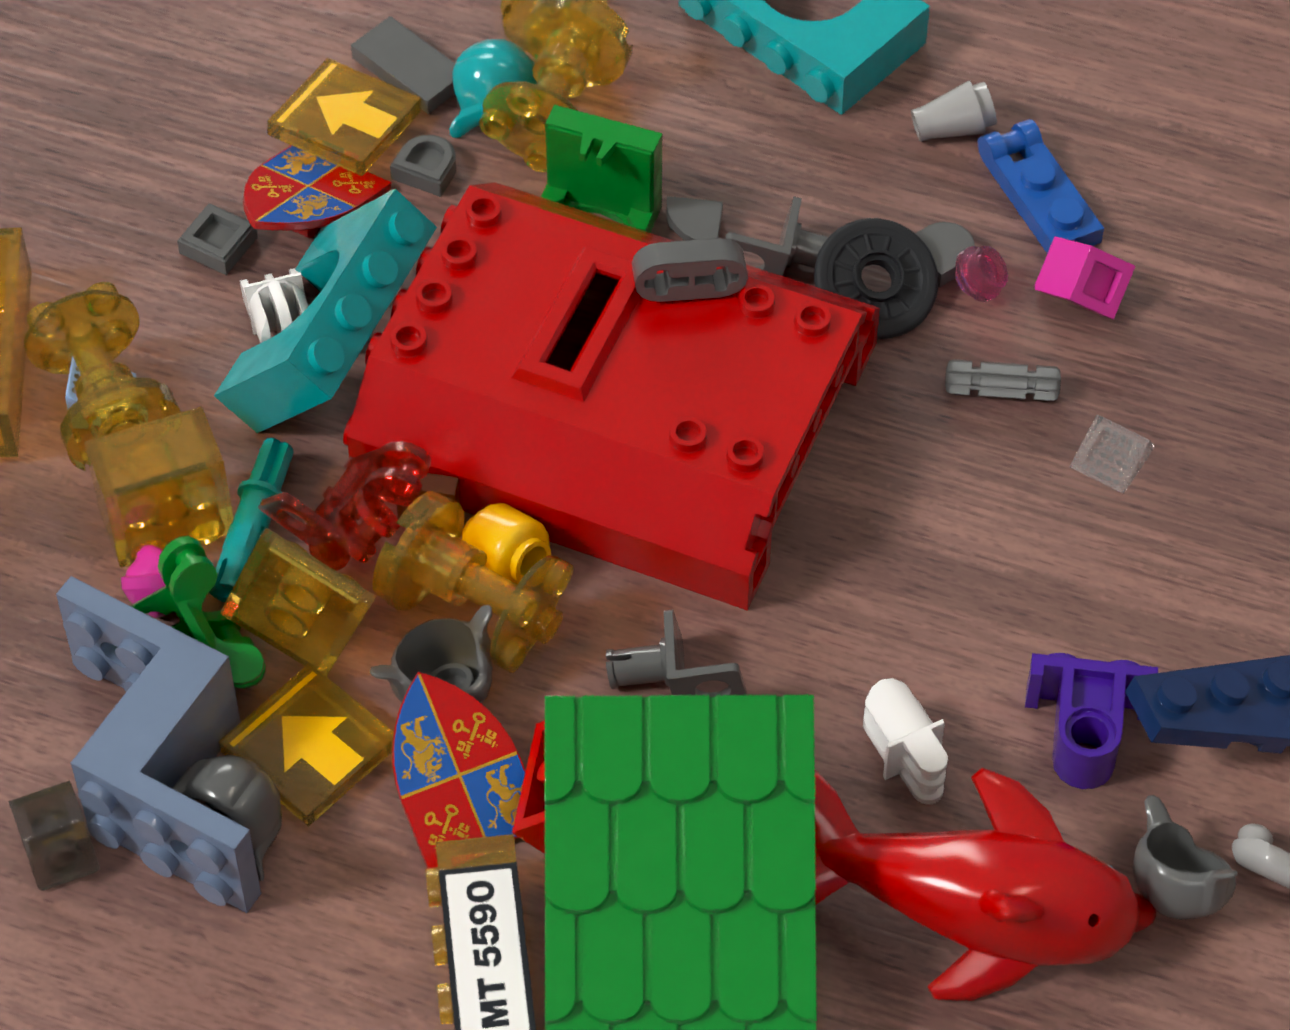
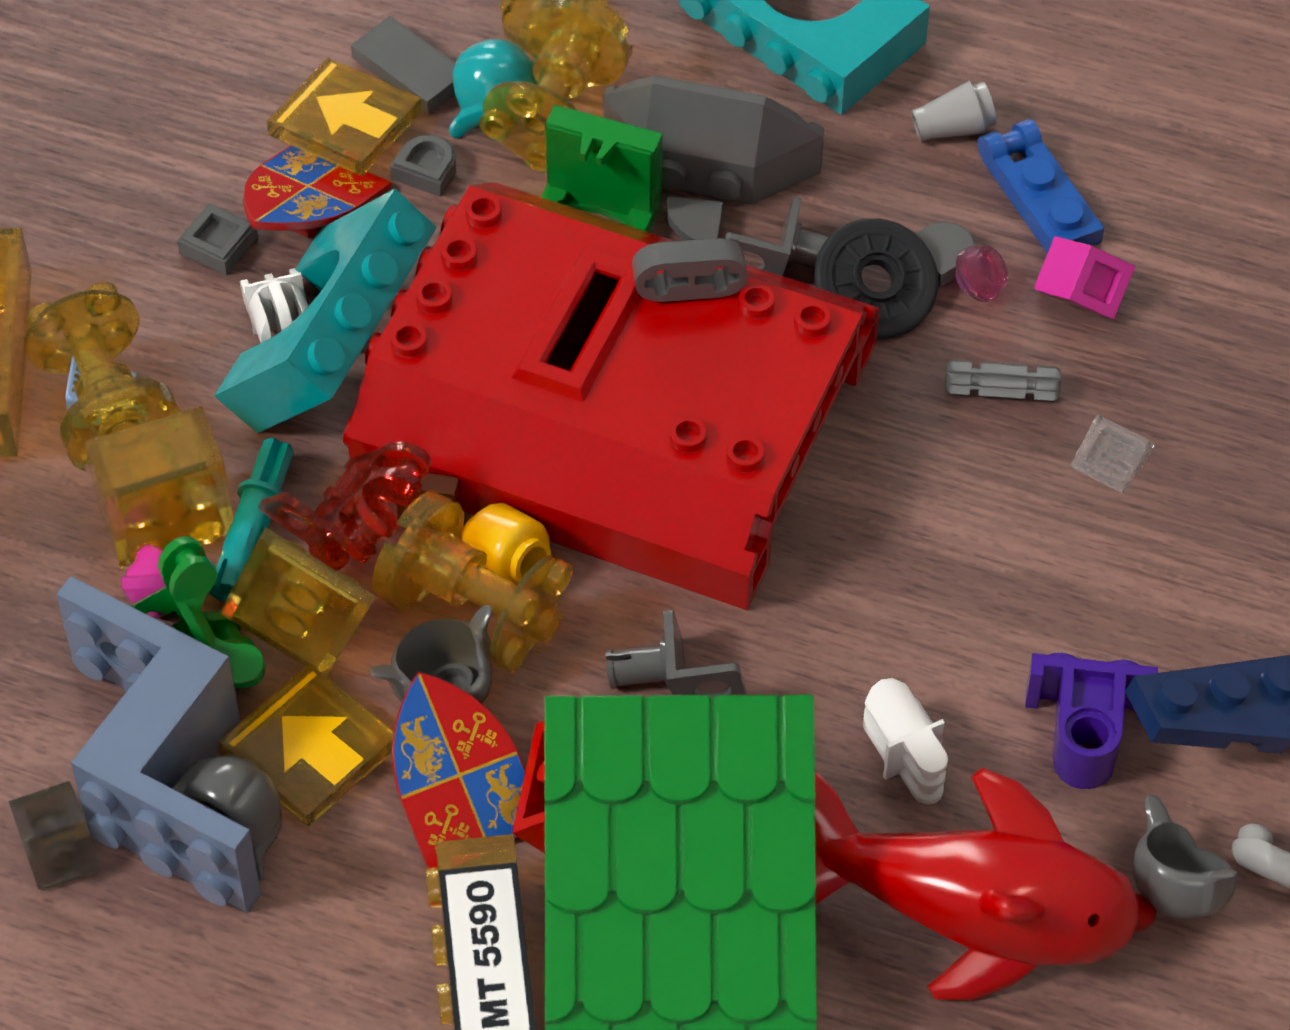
none -> dark grey wedge [603,75,824,204]

